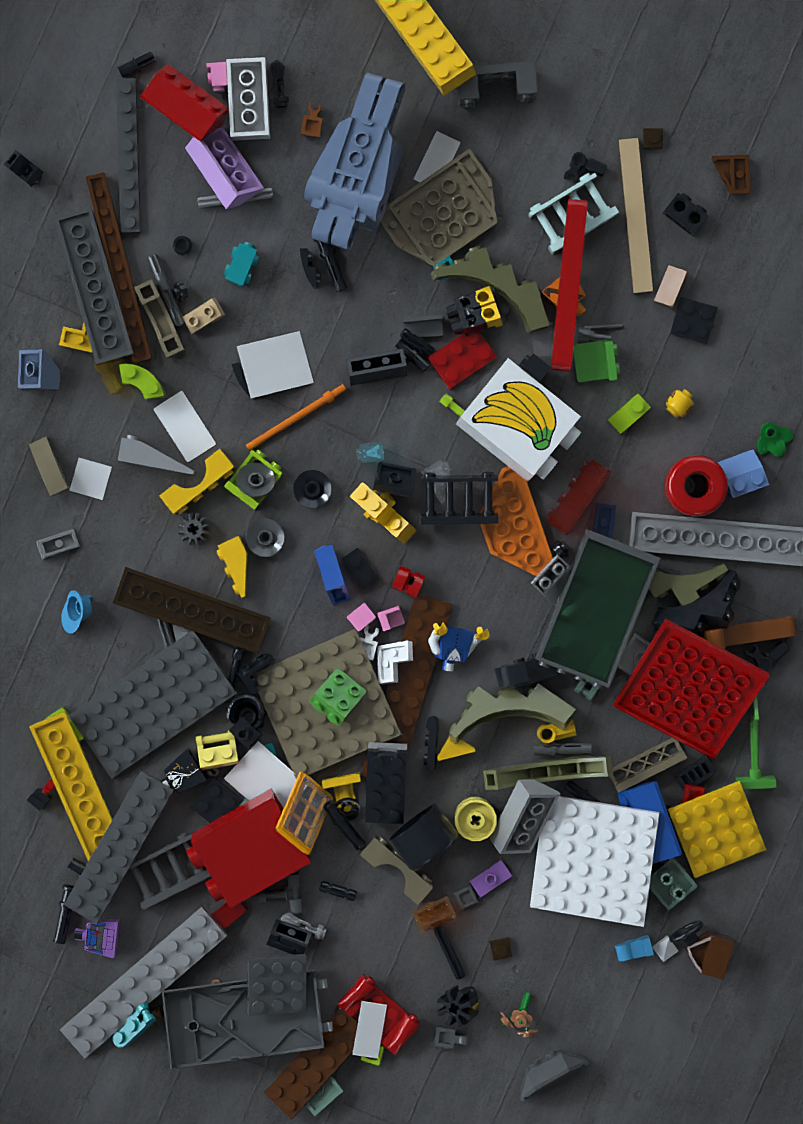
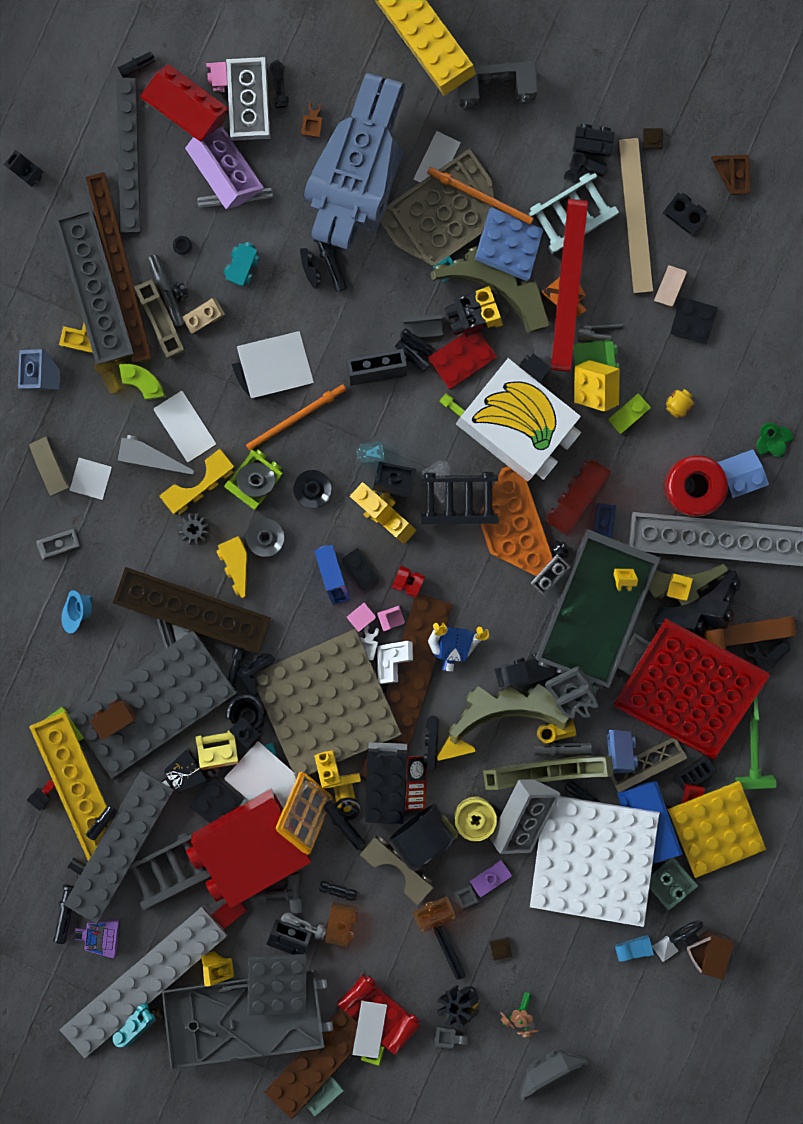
bright green bracket [310,669,366,726] -> none
none -> black axle [86,804,117,841]
none -> reddish brown brick [90,699,137,740]
none -> yellow slope [201,951,234,986]
none -> yellow hips [314,750,341,789]
none -> clear orange brick [325,902,357,947]
none -> sticker [405,756,427,811]
none -> orange bar [427,167,533,225]
none -> medium blue plate [475,207,543,281]
none -> dark grey plate [545,666,598,719]
none -> black brick [572,124,615,157]
none -> yellow brick [574,360,620,412]
none -> medium blue slope [607,730,638,774]
none -> yellow tile [613,569,638,591]
none -> yellow panel [667,573,693,601]

